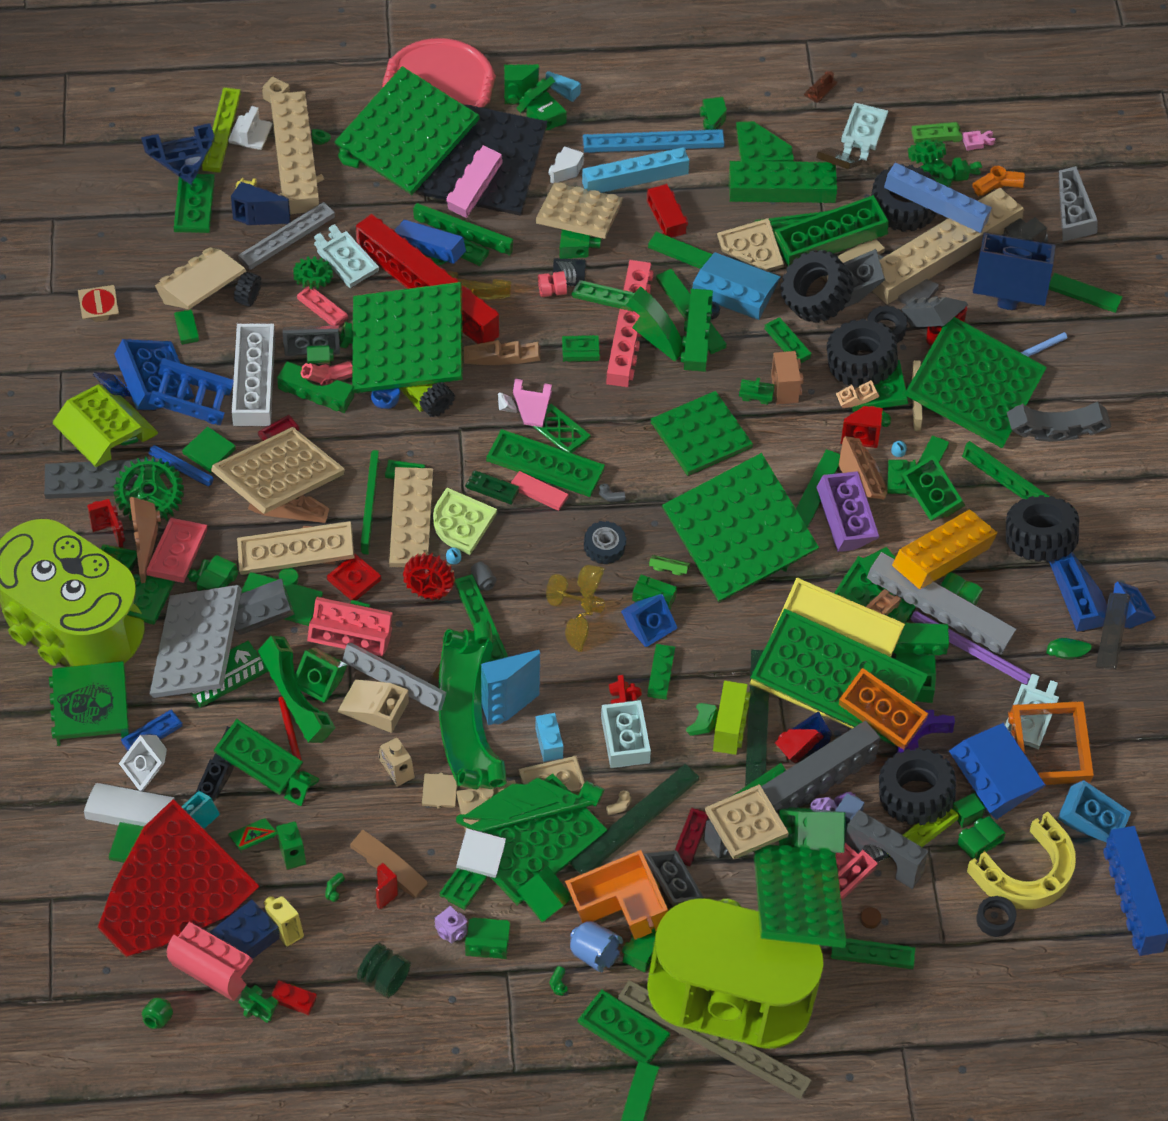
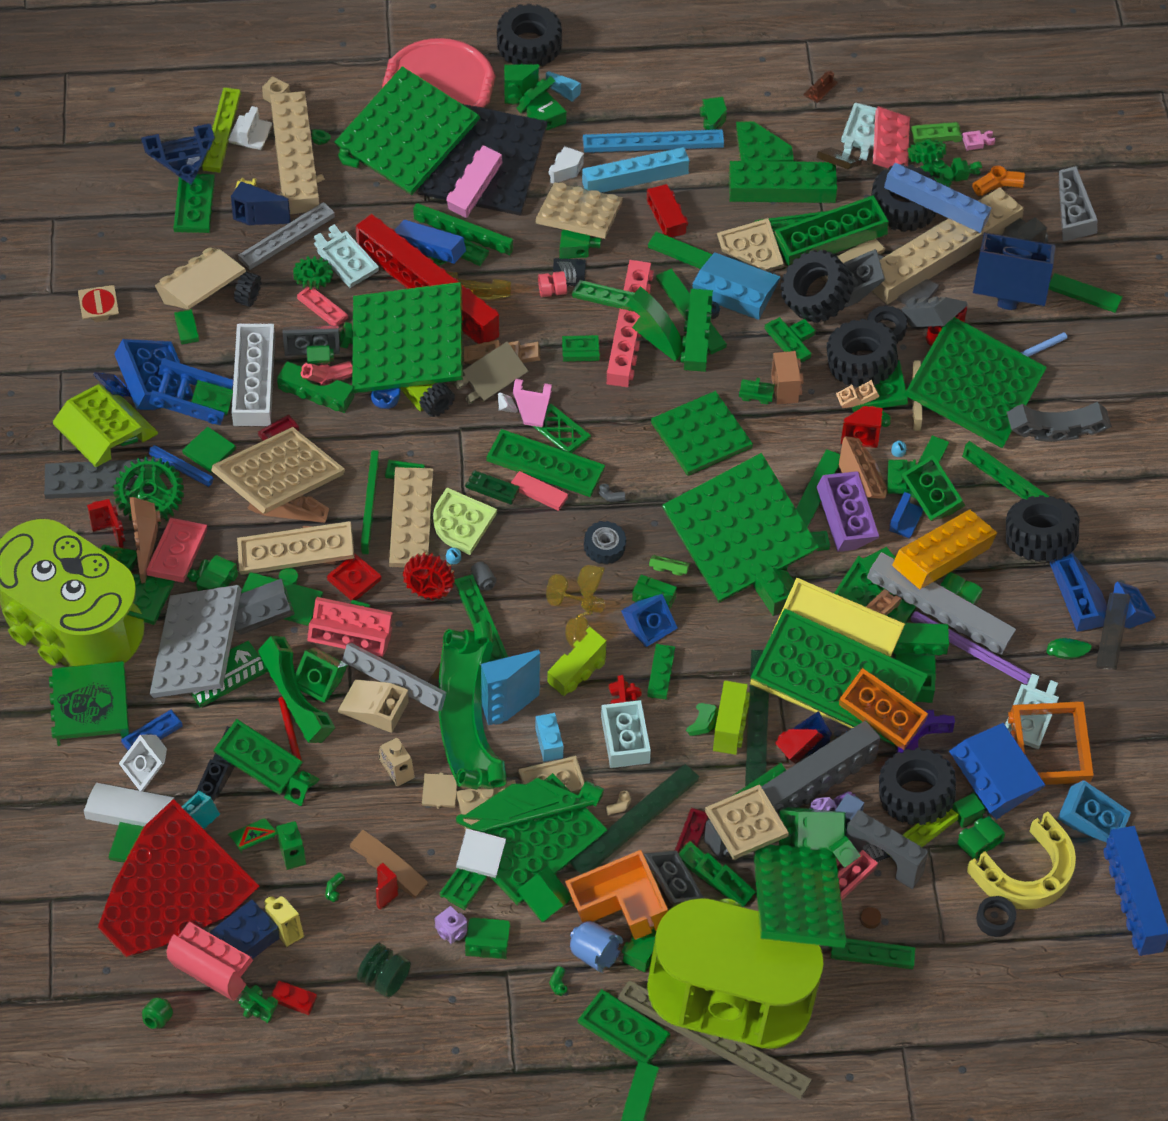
none -> green plate [191,380,233,416]
none -> dark tan tile [454,342,528,405]
none -> black tyre [497,4,562,67]
none -> lime wedge [547,627,606,696]
none -> green slope [678,841,756,907]
none -> green slope [754,568,795,616]
none -> green plate [790,319,815,342]
none -> green tile [810,530,830,551]
none -> green brick [829,836,861,868]
none -> coral plate [873,107,910,168]
none -> blue panel [889,492,923,538]

